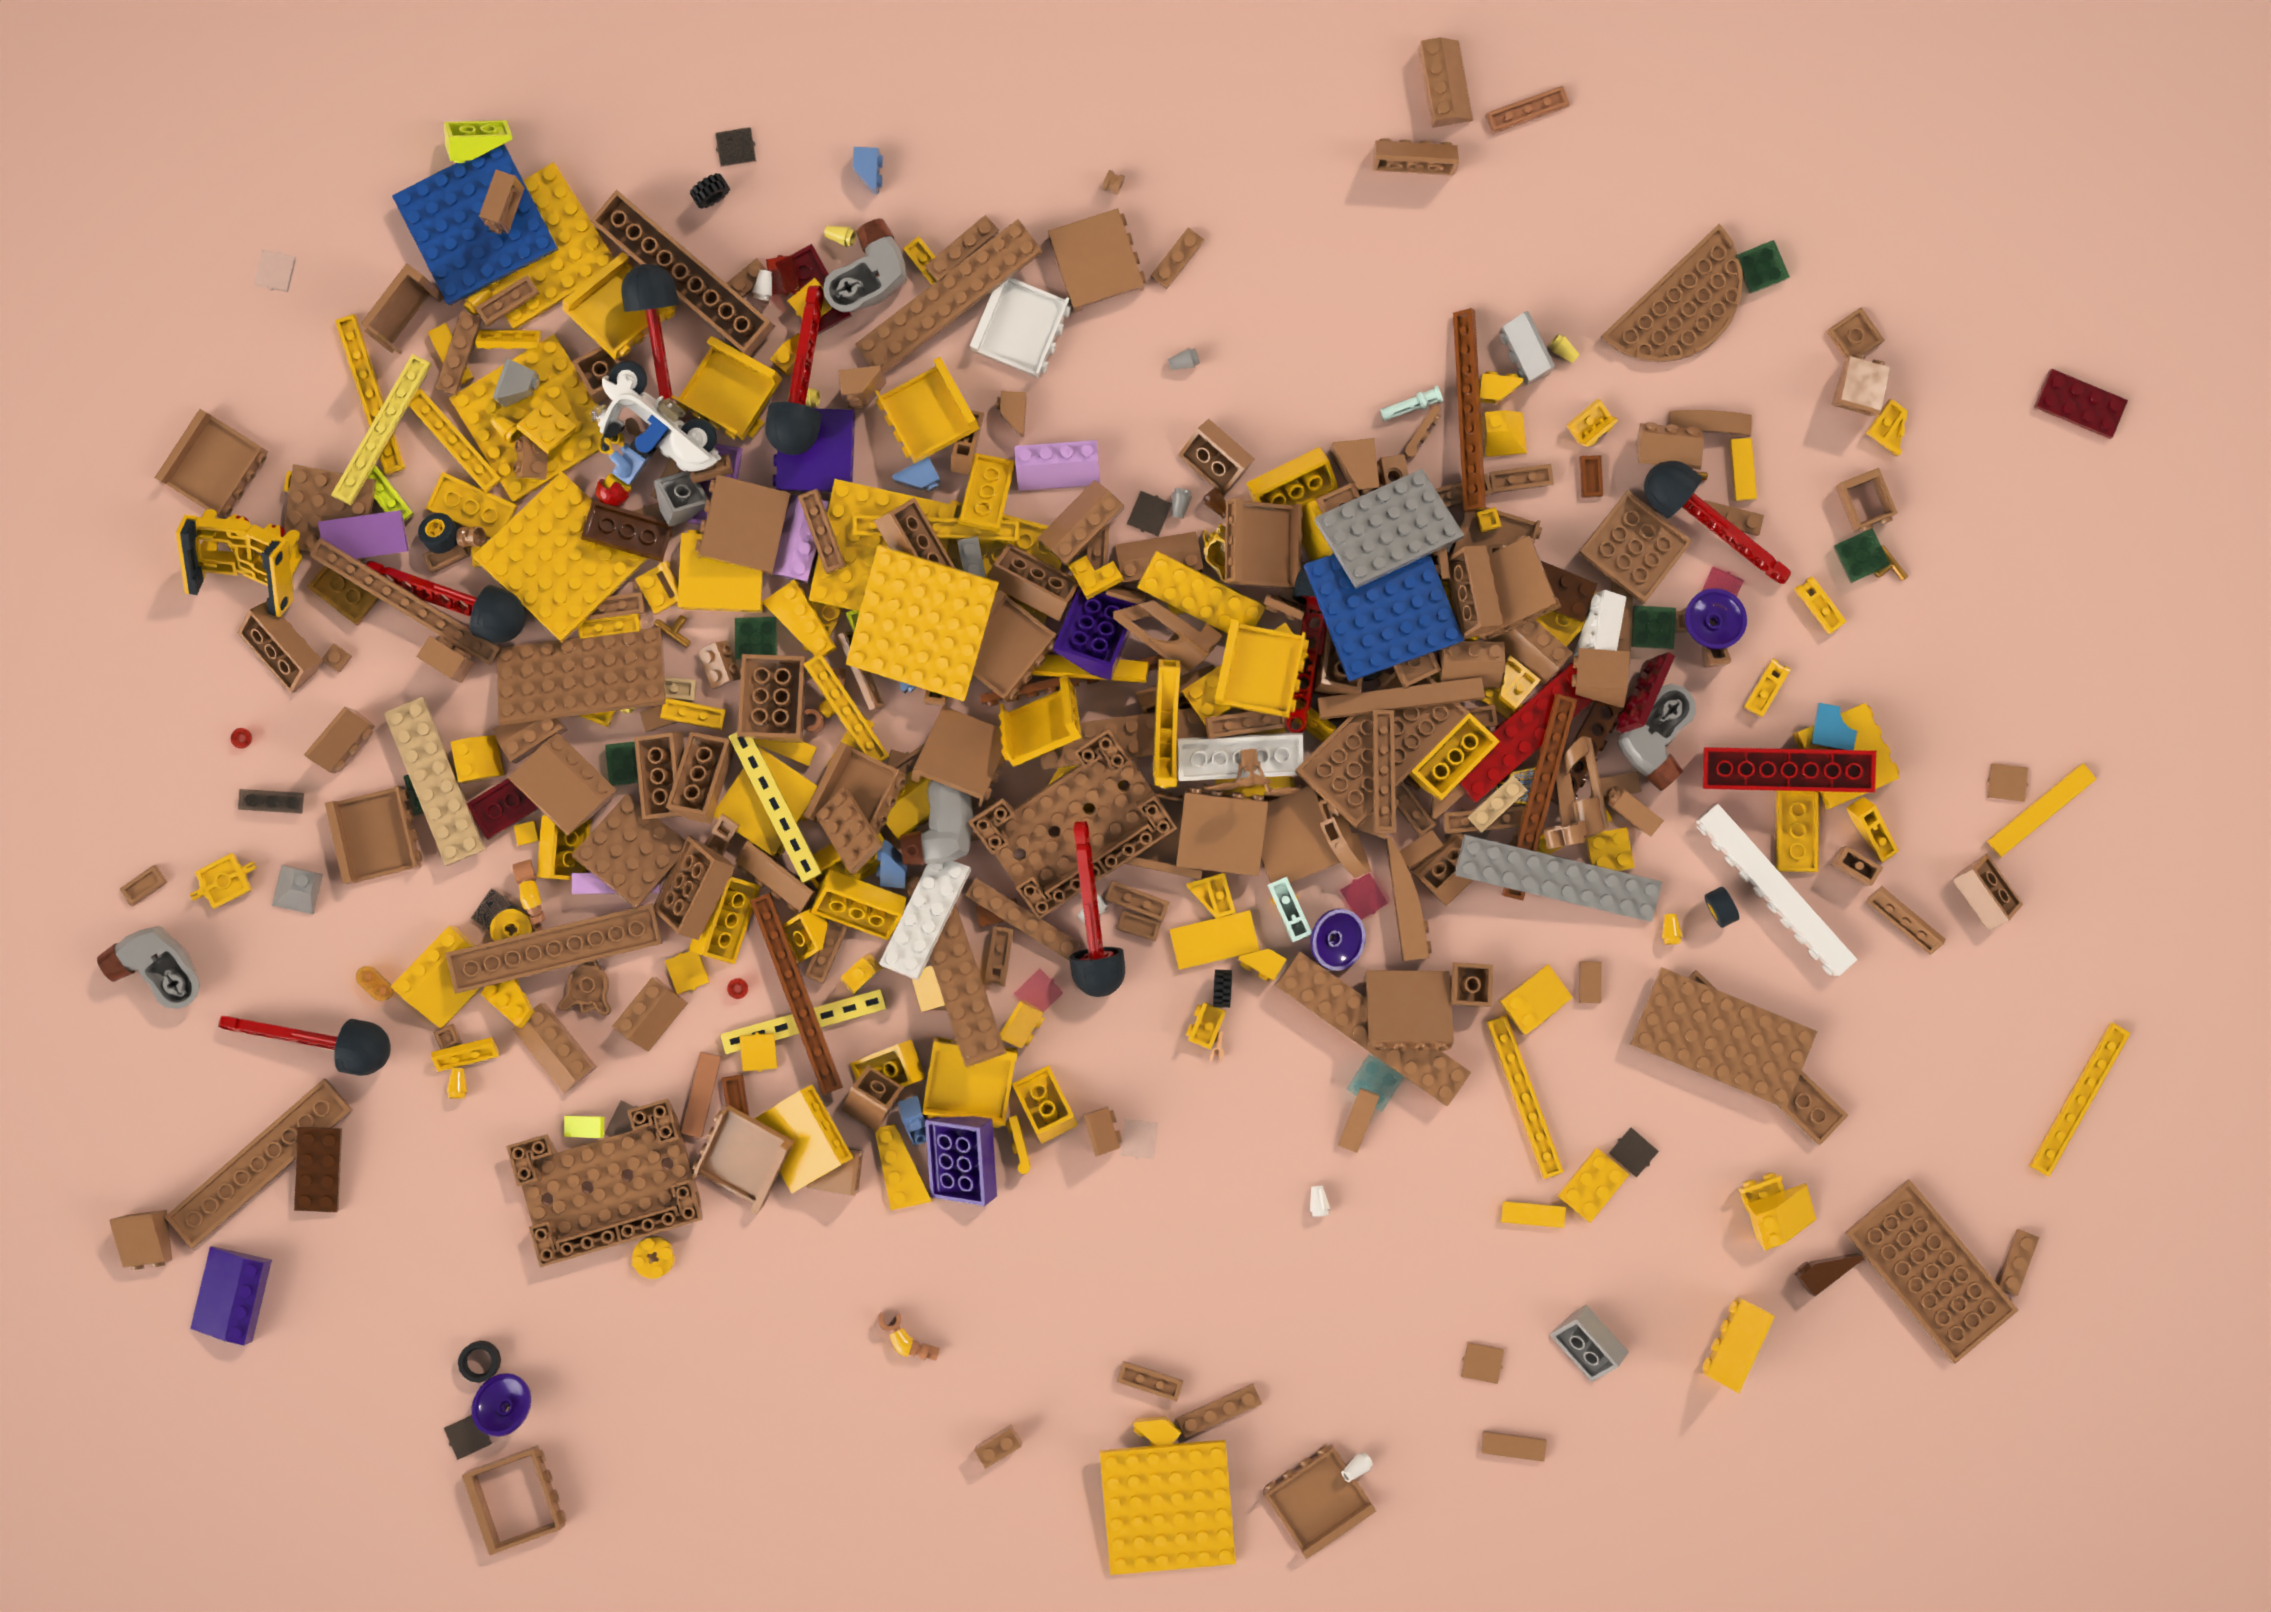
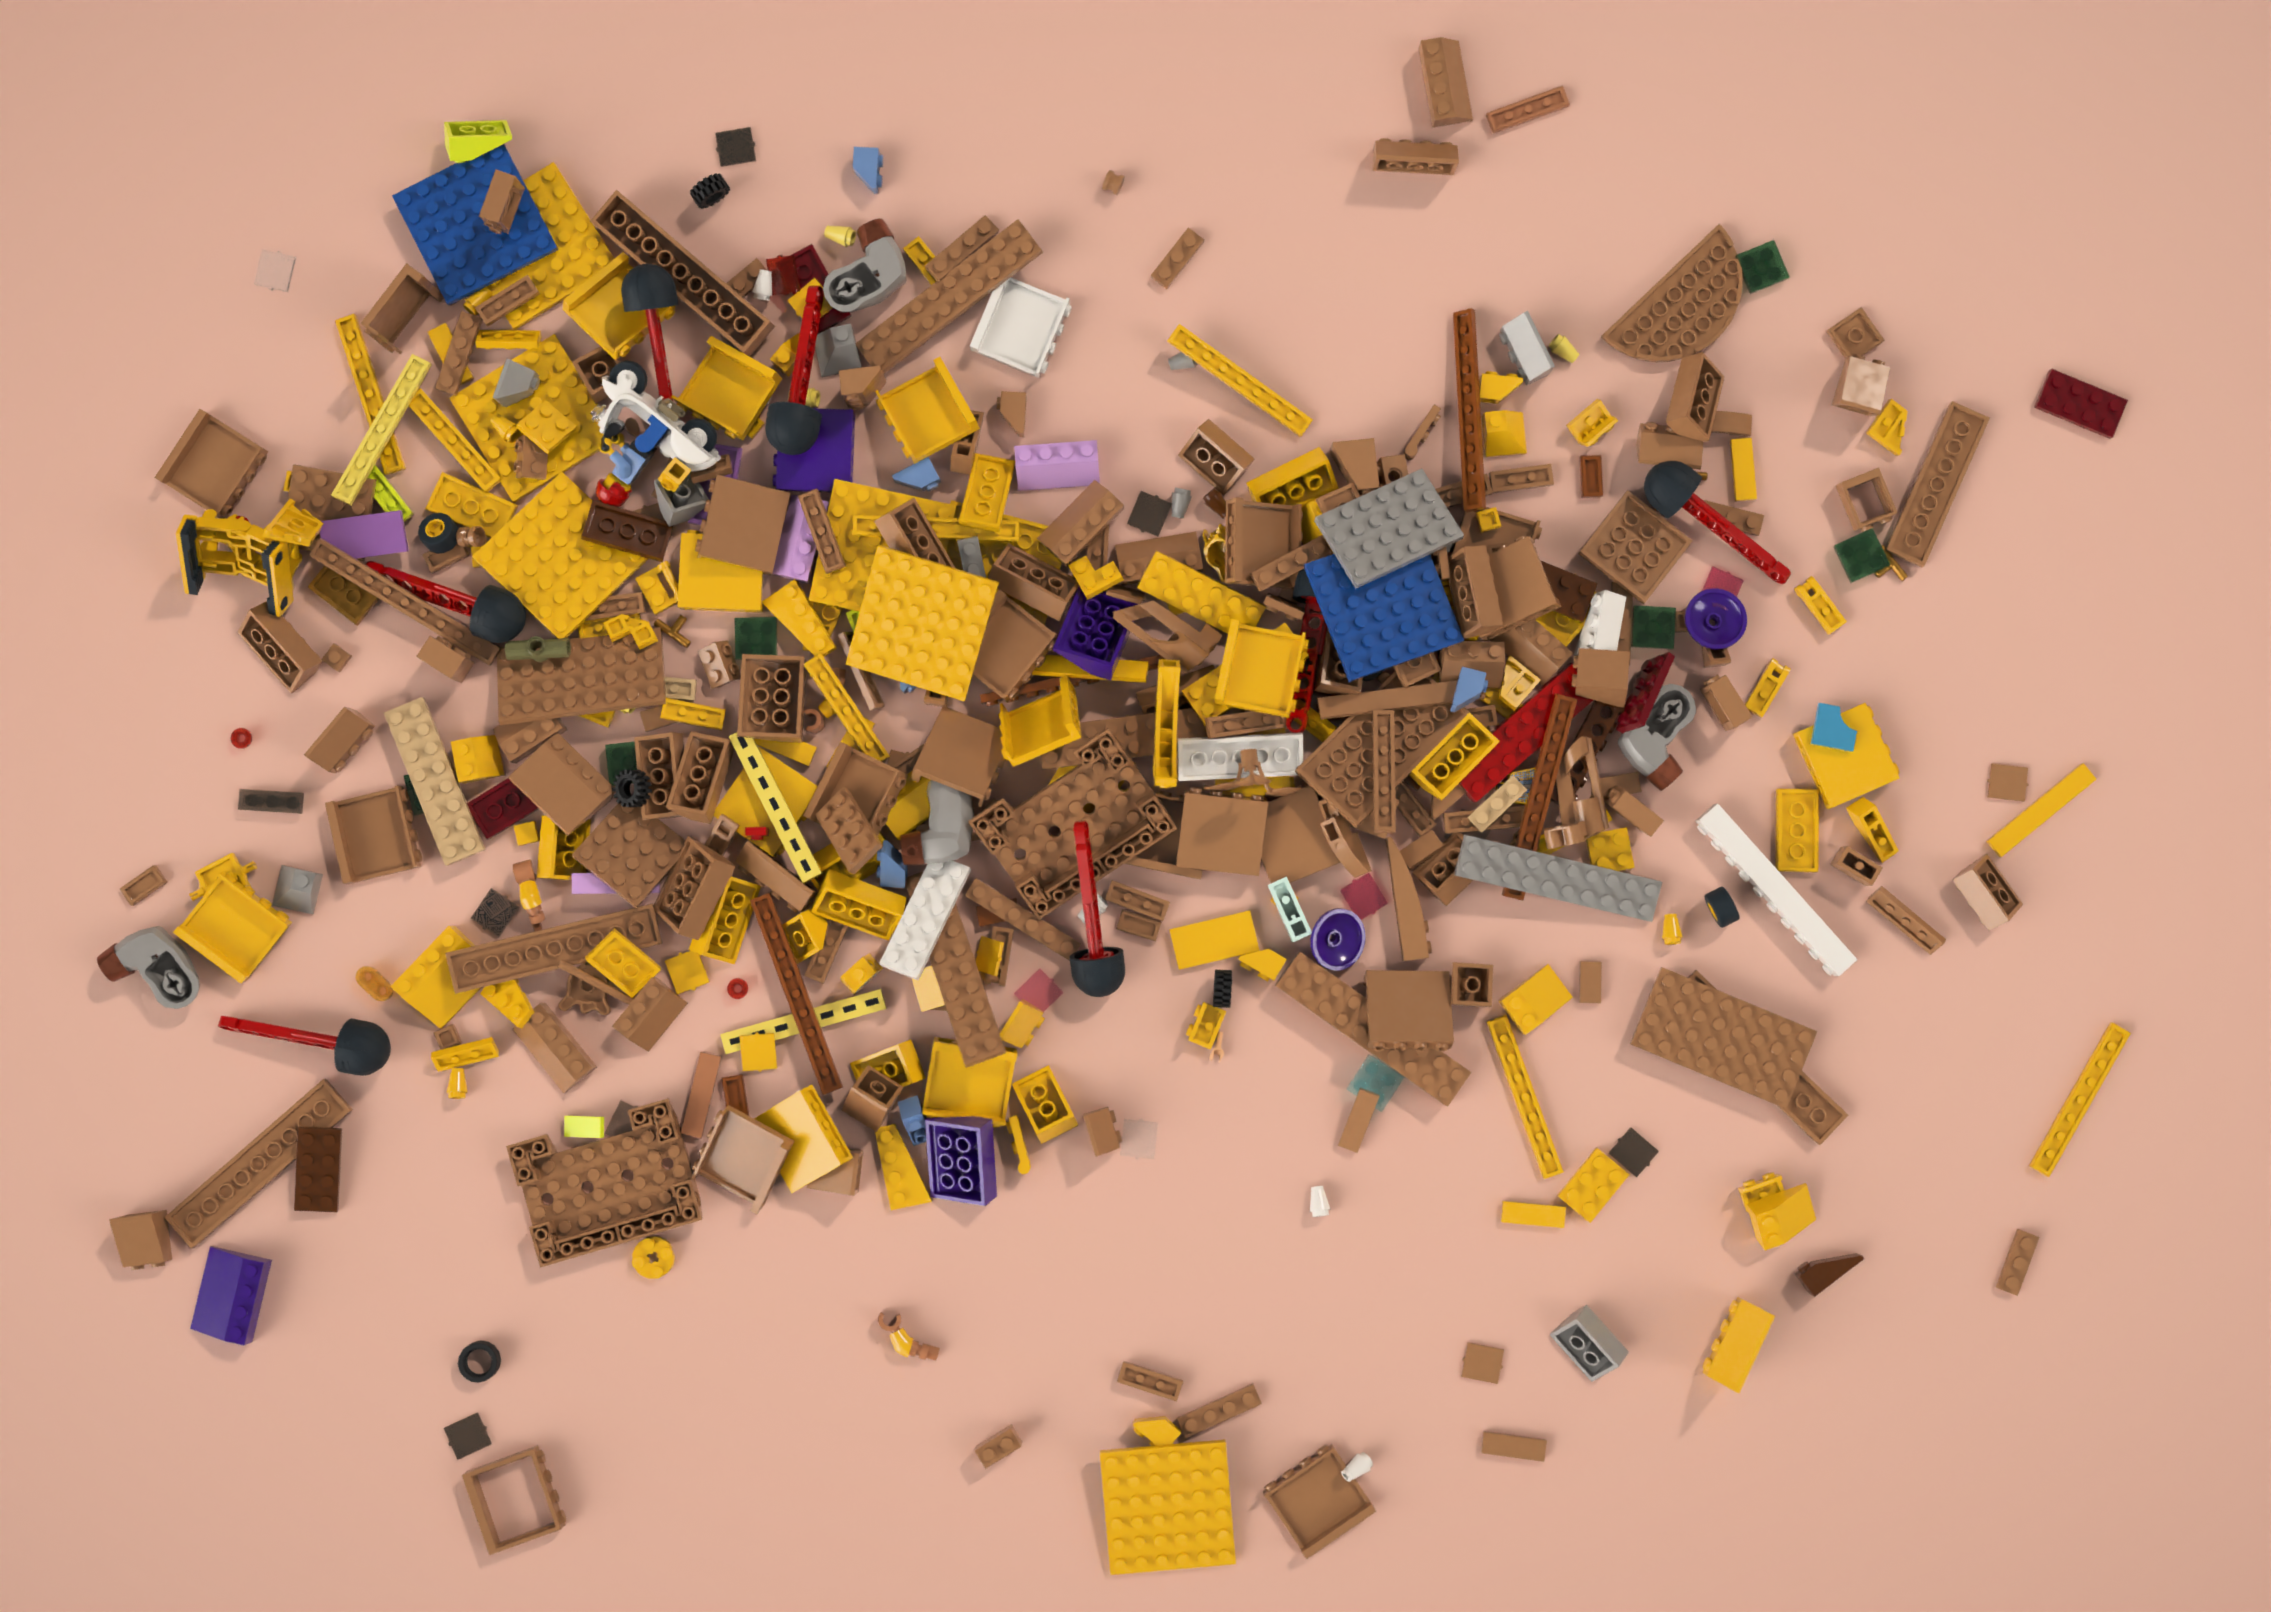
dark purple dish [472,1373,531,1437] -> none
yellow plate [490,909,533,941] -> none
medium nougat panel [1048,208,1146,313] -> none
yellow wing [1186,873,1236,918] -> none
light aqua pin [1380,385,1443,422] -> none
red brick [1703,747,1876,793] -> none
medium nougat plate [1845,1179,2019,1364] -> none
none -> yellow panel [173,871,292,983]
none -> yellow wing [263,498,324,547]
none -> olive piece [505,636,571,662]
none -> medium nougat bar [557,959,634,1005]
none -> yellow plate [585,928,661,998]
none -> yellow tile [603,614,658,650]
none -> black tyre [612,770,652,807]
none -> yellow brick [658,457,691,492]
none -> red plate [745,827,769,840]
none -> light grey slope [815,323,862,377]
none -> yellow piece [976,936,1004,976]
none -> yellow tile [1167,324,1313,437]
none -> medium nougat plate [1250,535,1332,592]
none -> medium blue slope [1450,667,1488,712]
none -> medium nougat slope [1666,352,1724,442]
none -> medium nougat window [1700,674,1752,731]
none -> medium nougat plate [1885,401,1990,568]

